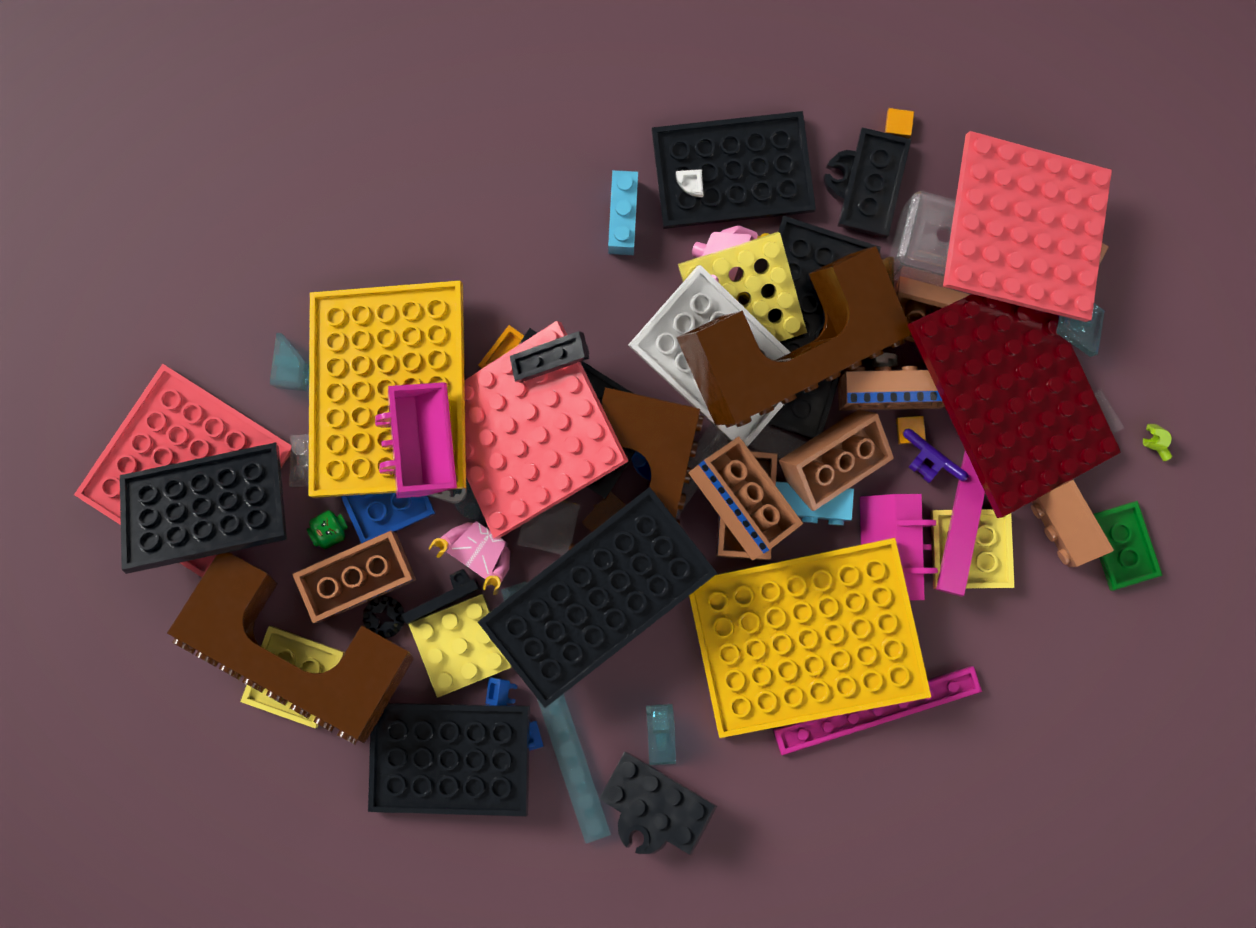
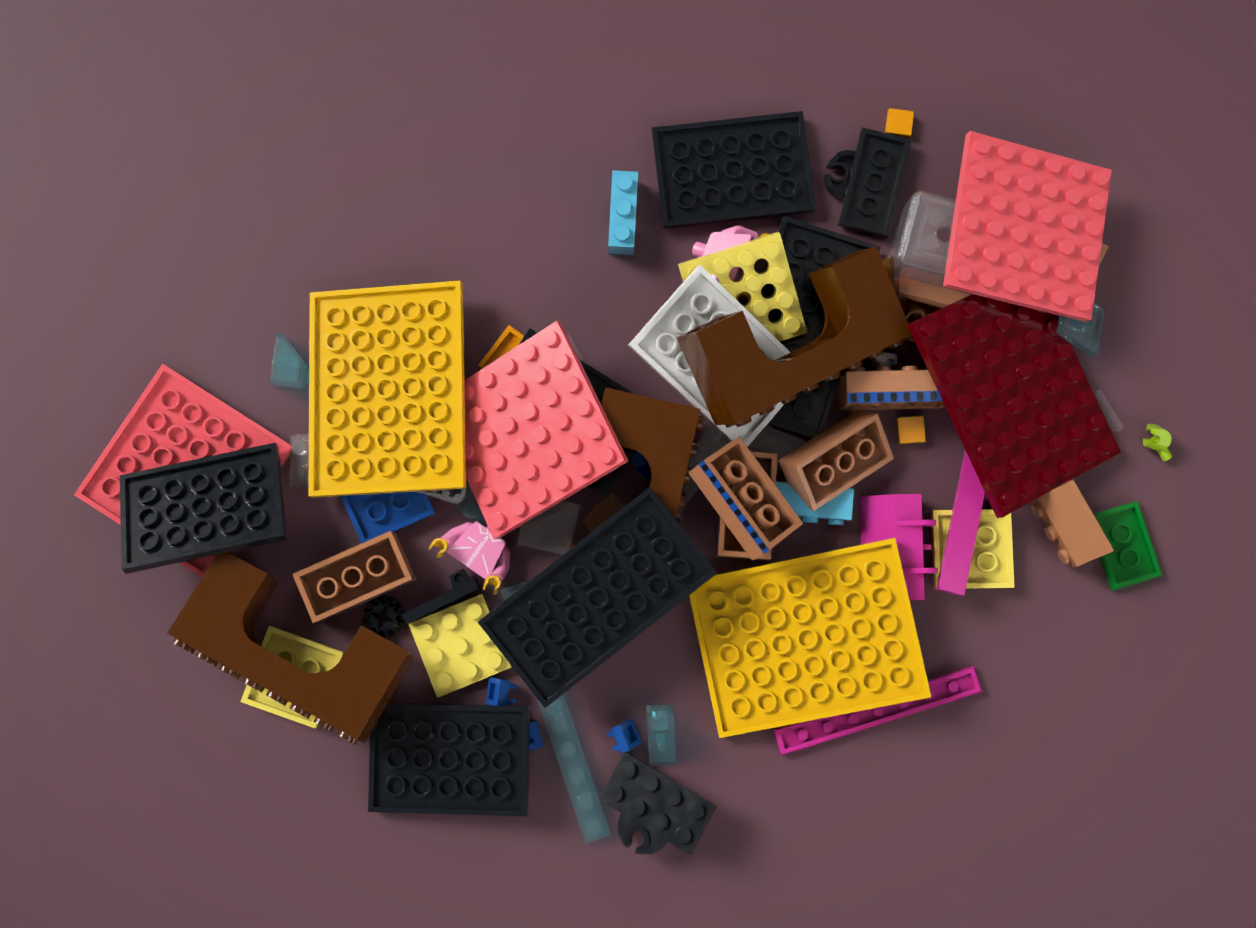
green head [306,510,348,549] -> none
dark pink piece [375,382,457,498] -> none
black hinge [510,331,590,383] -> none
white tile [676,170,703,197] -> none
dark purple piece [903,429,968,483] -> none
none -> blue tile [606,718,642,753]

